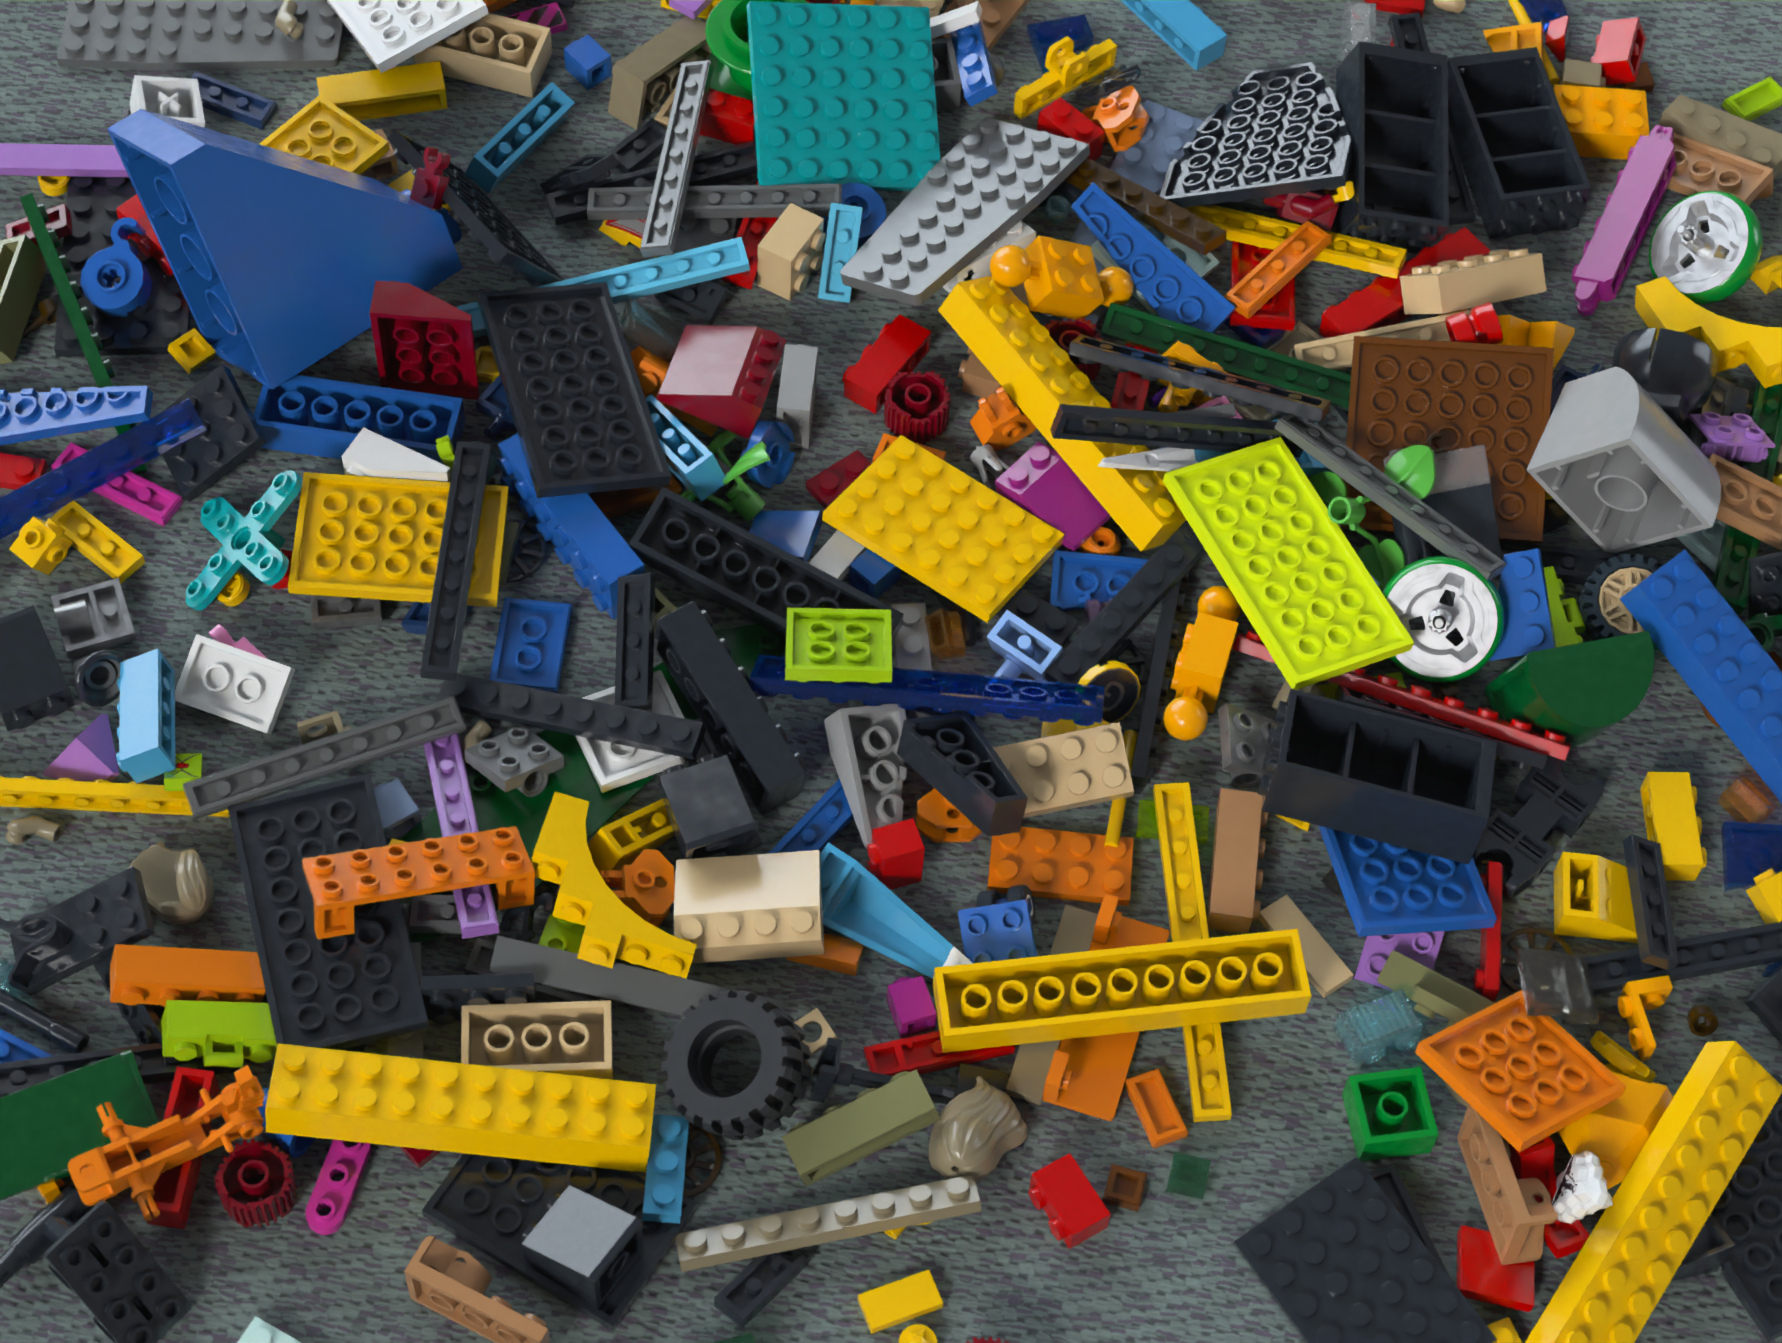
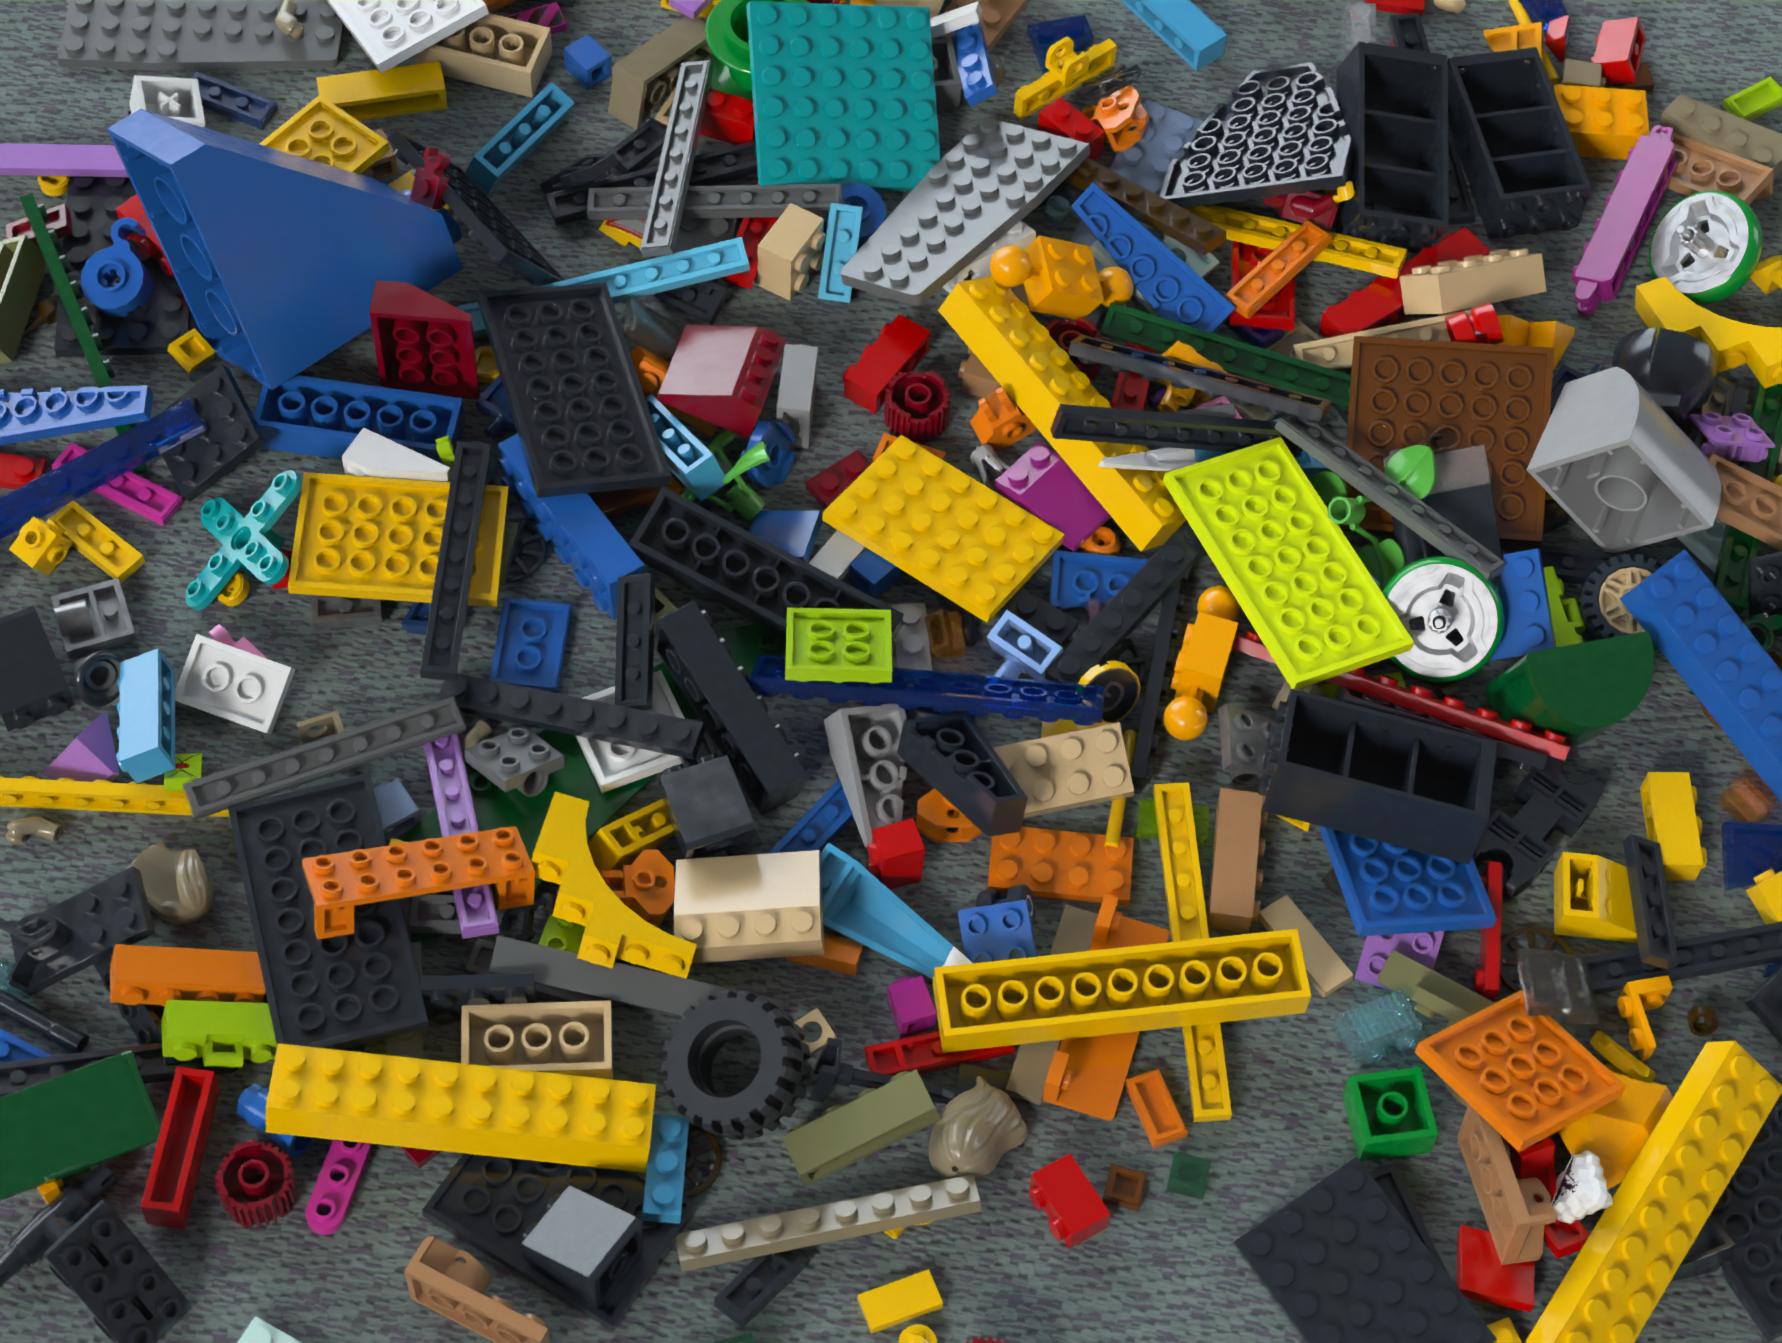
orange piece [68,1065,265,1221] -> none

